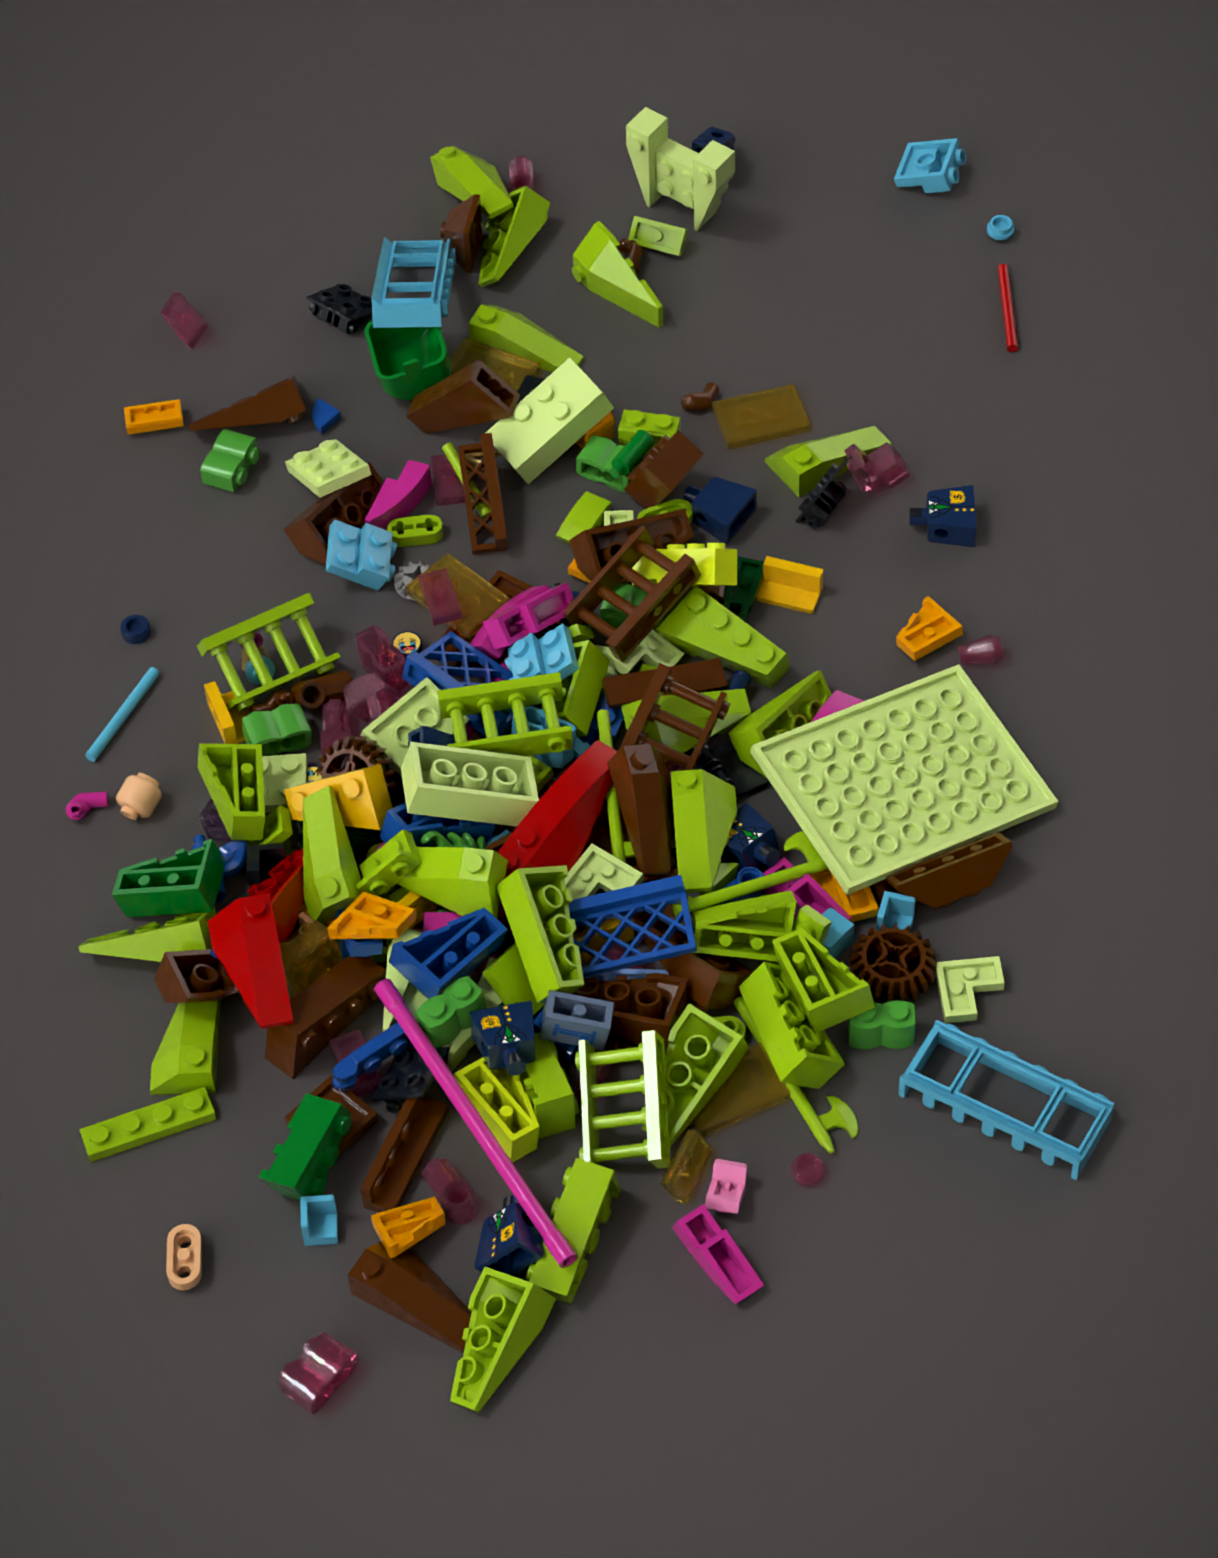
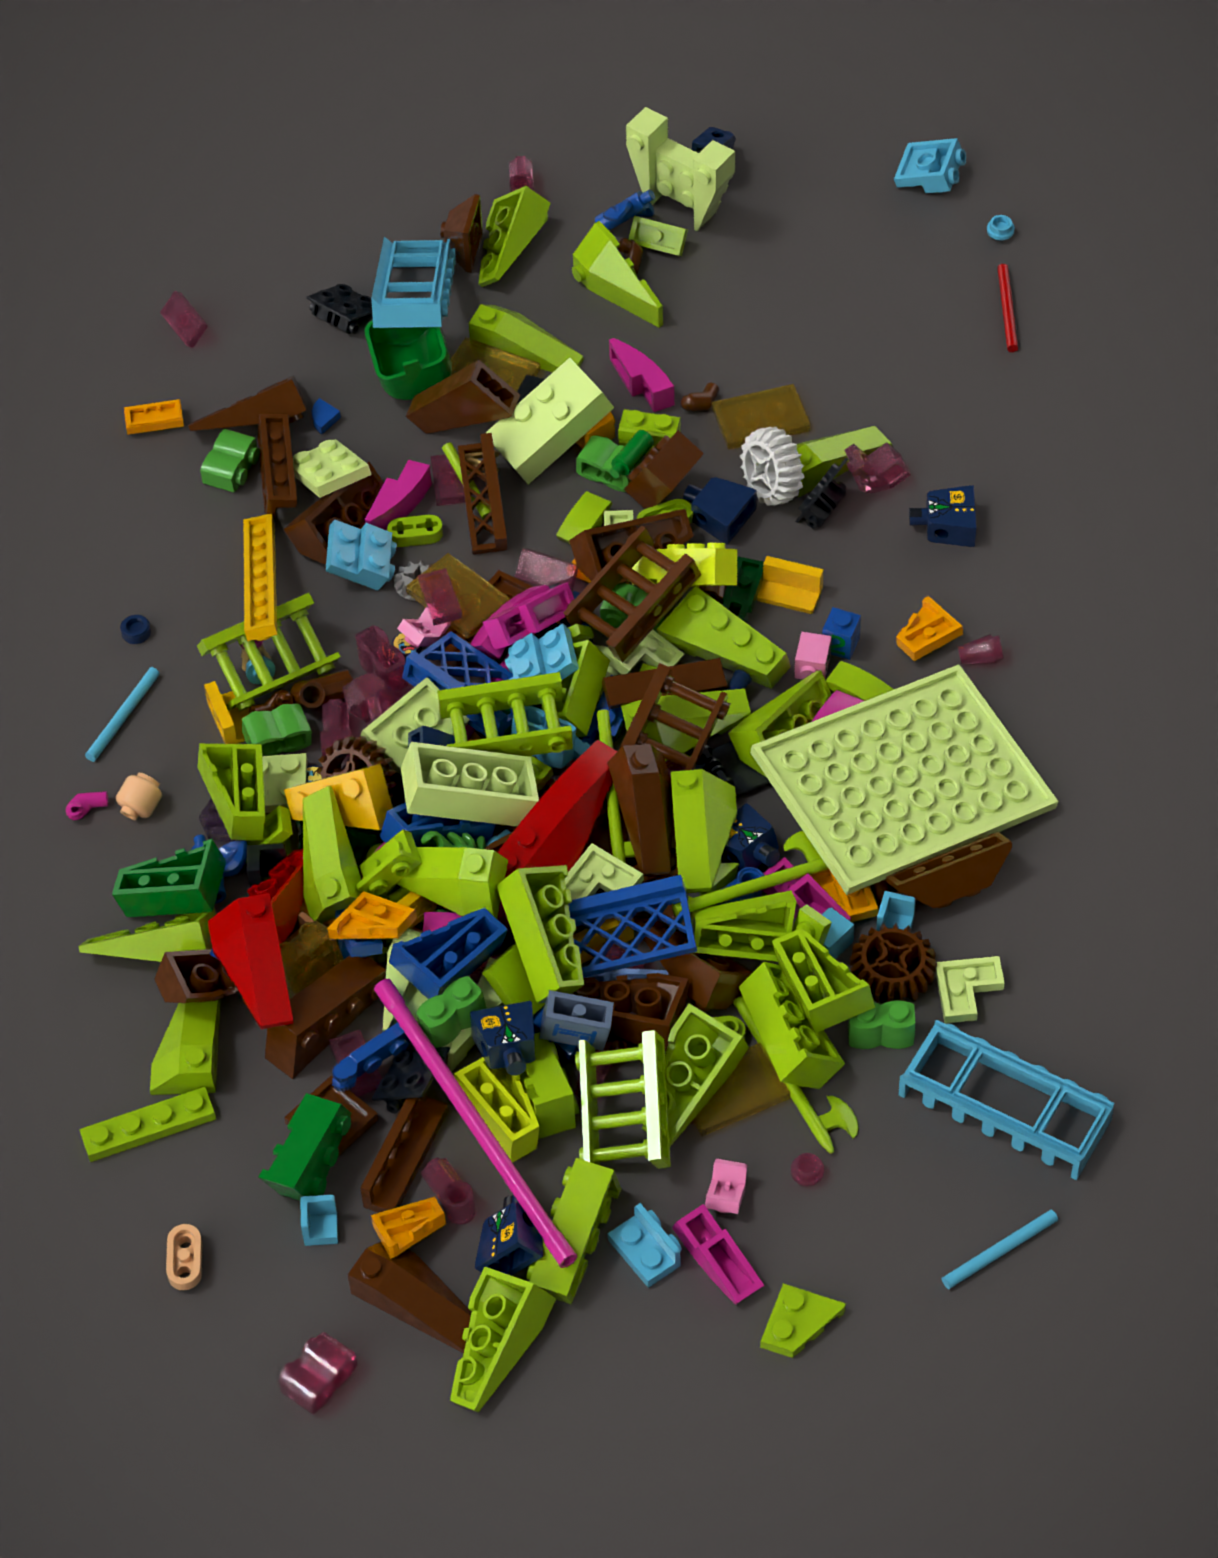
lime wedge [430,146,514,219] -> none
clear yellow plate [660,1130,713,1204] -> none
none -> yellow plate [243,513,277,641]
none -> reddish brown fence [257,414,297,520]
none -> bright pink bracket [397,606,450,648]
none -> clear pink plate [515,548,578,592]
none -> blue plant [595,189,655,231]
none -> medium azure bracket [607,1203,682,1288]
none -> dark pink slope [609,338,675,412]
none -> white gear [740,427,805,506]
none -> lime wing [760,1283,846,1358]
none -> bright pink brick [795,632,831,679]
none -> blue brick [822,607,861,660]
none -> lime slope [826,661,894,701]
none -> medium azure bar [942,1209,1058,1289]

